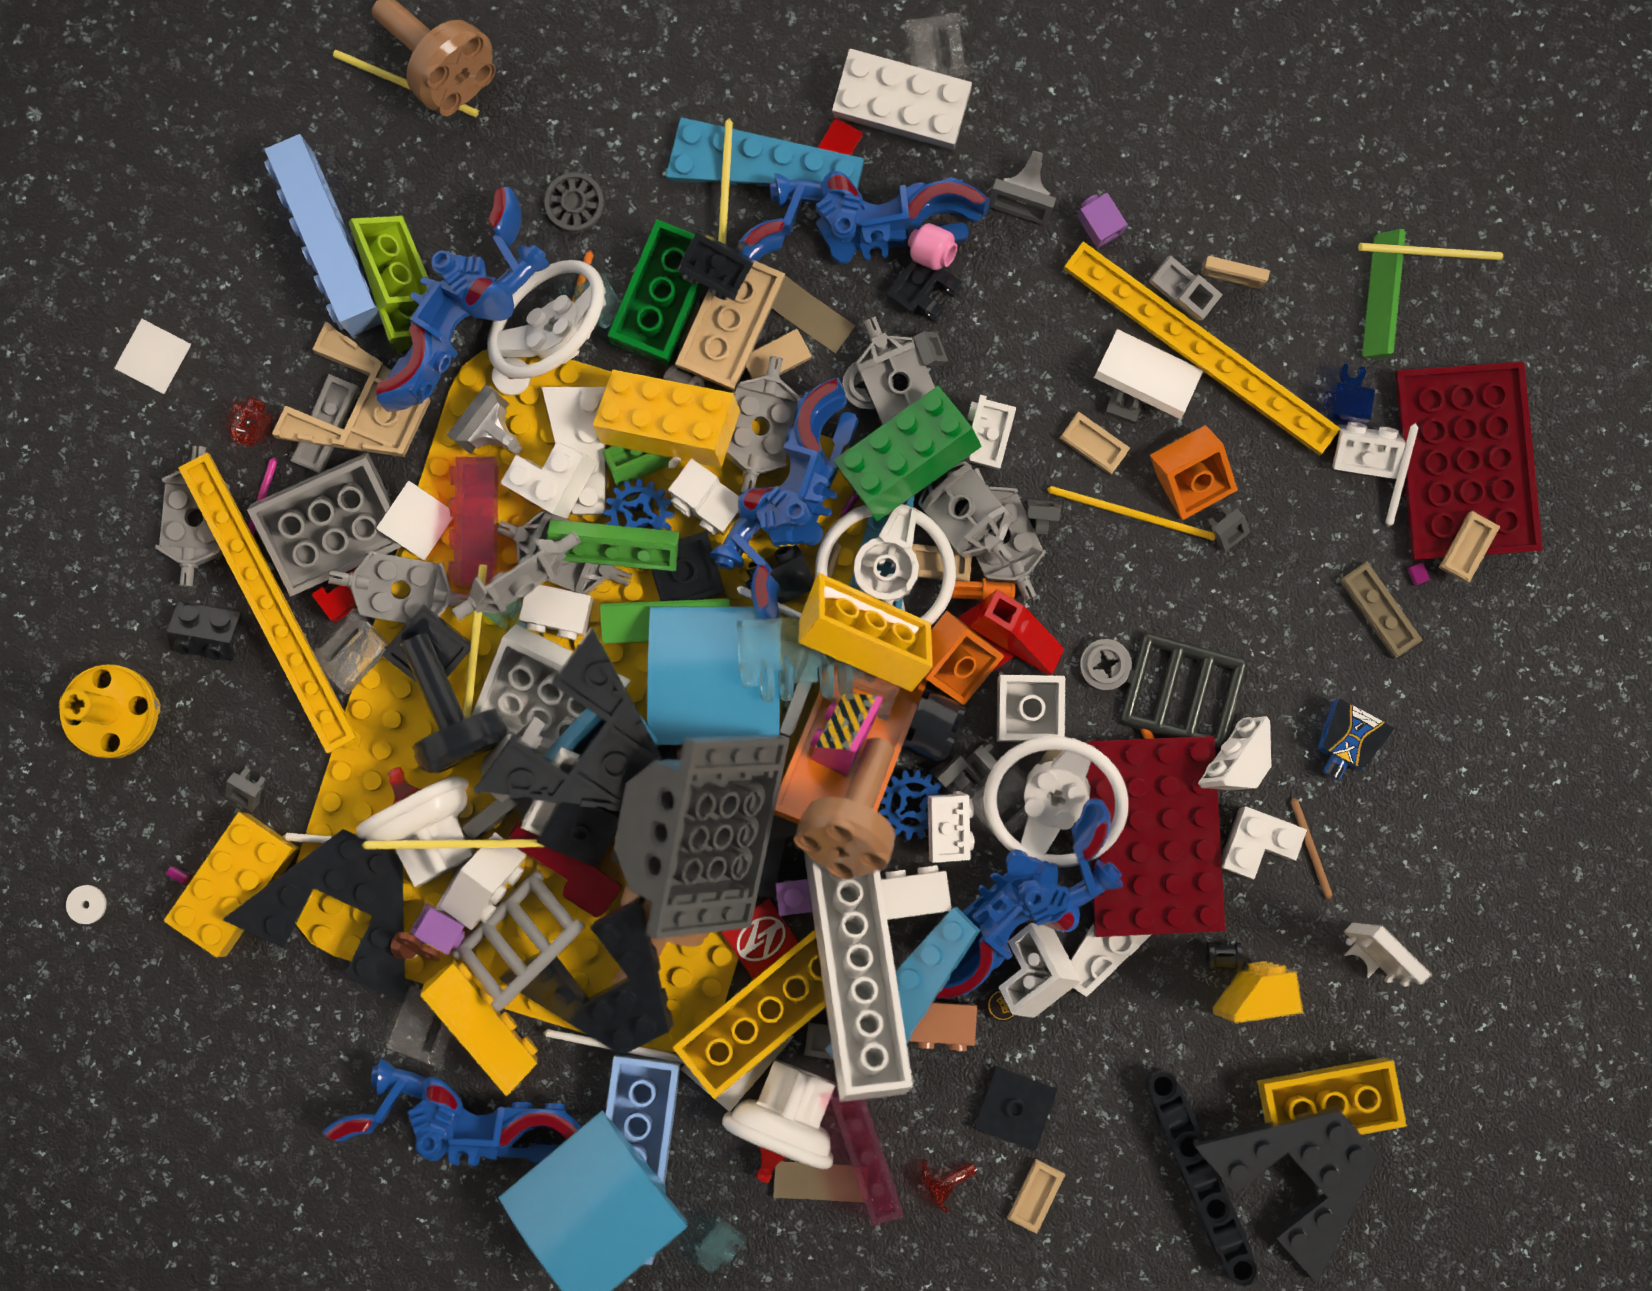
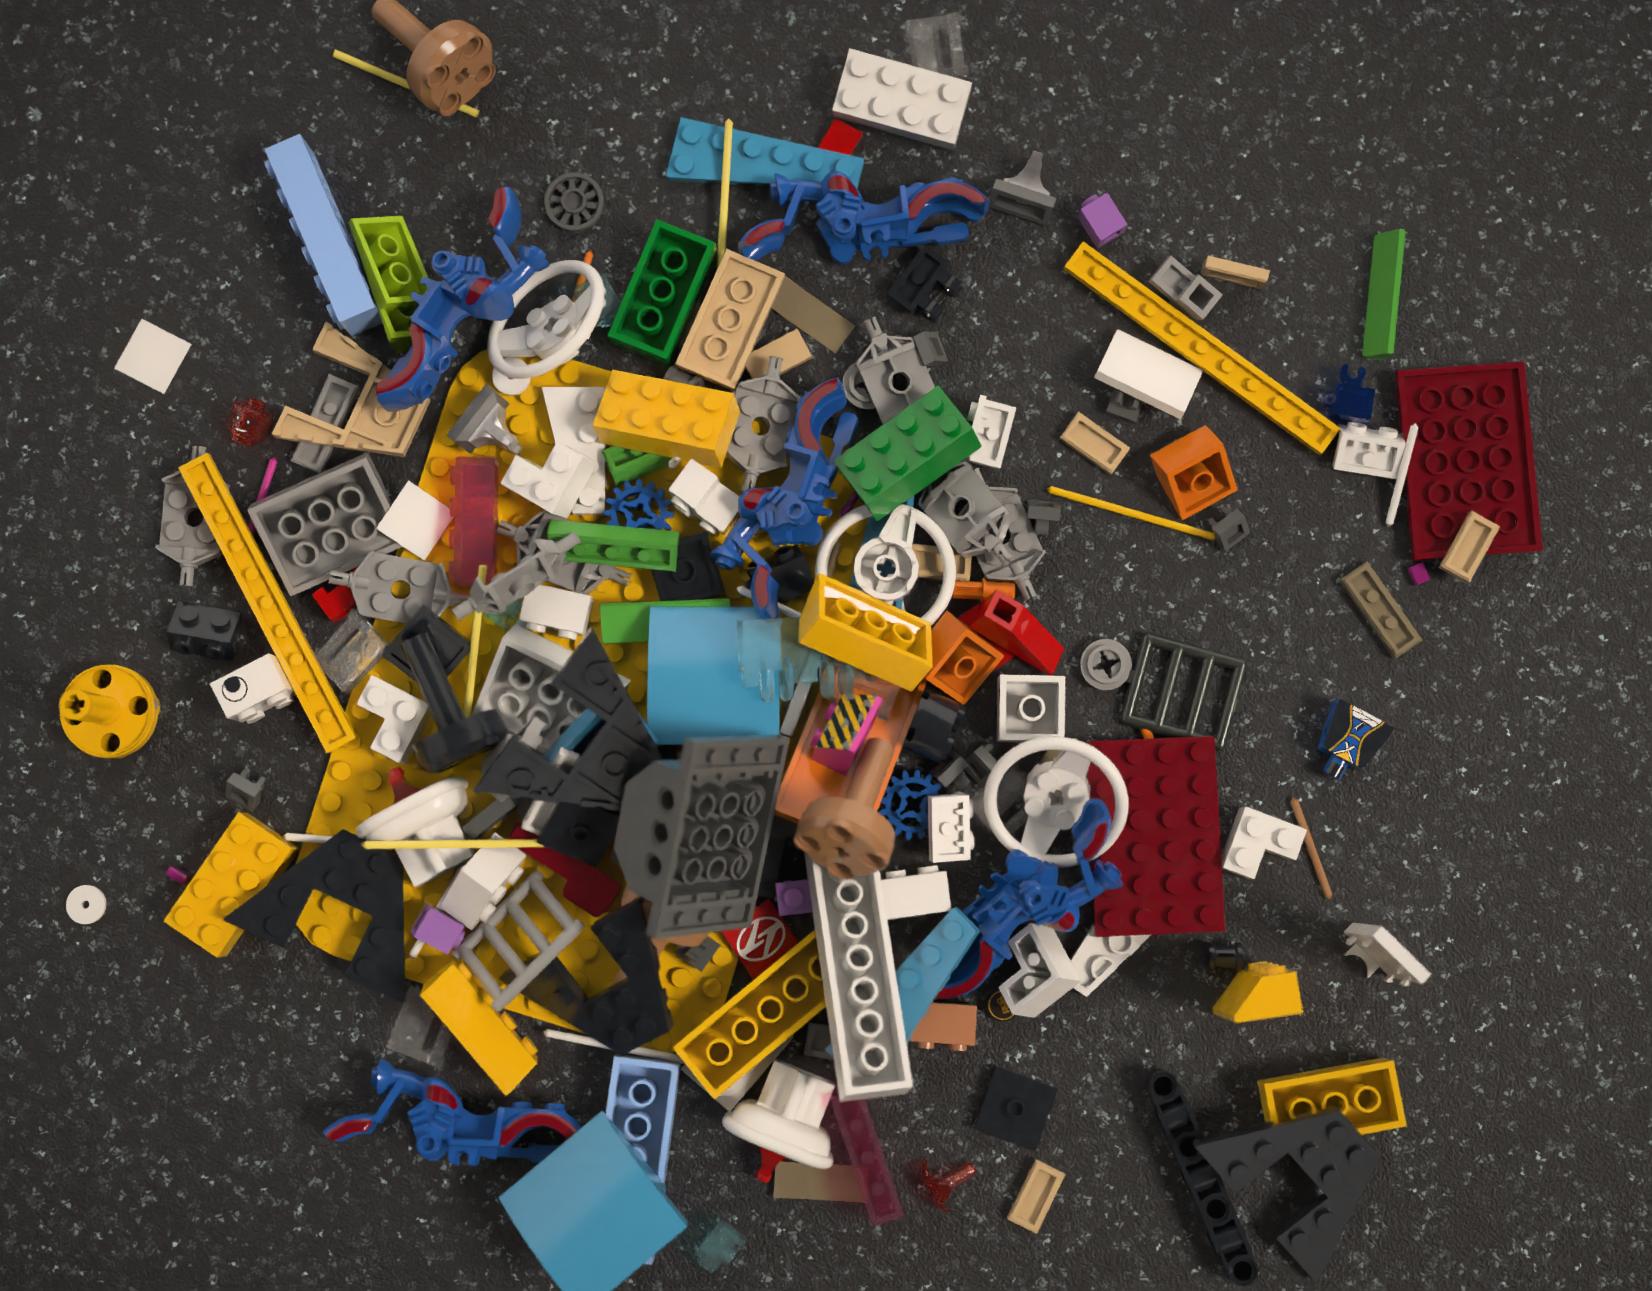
copper piece [391,932,443,961] -> none
black bracket [677,229,754,301] -> none
bright pink head [908,223,958,270] -> none
white slope [1198,716,1271,790] -> none
light yellow axle [1358,243,1503,260] -> none
none -> white brick [210,654,296,724]
none -> white brick [357,675,432,764]
none -> dark grey tile [675,936,721,972]

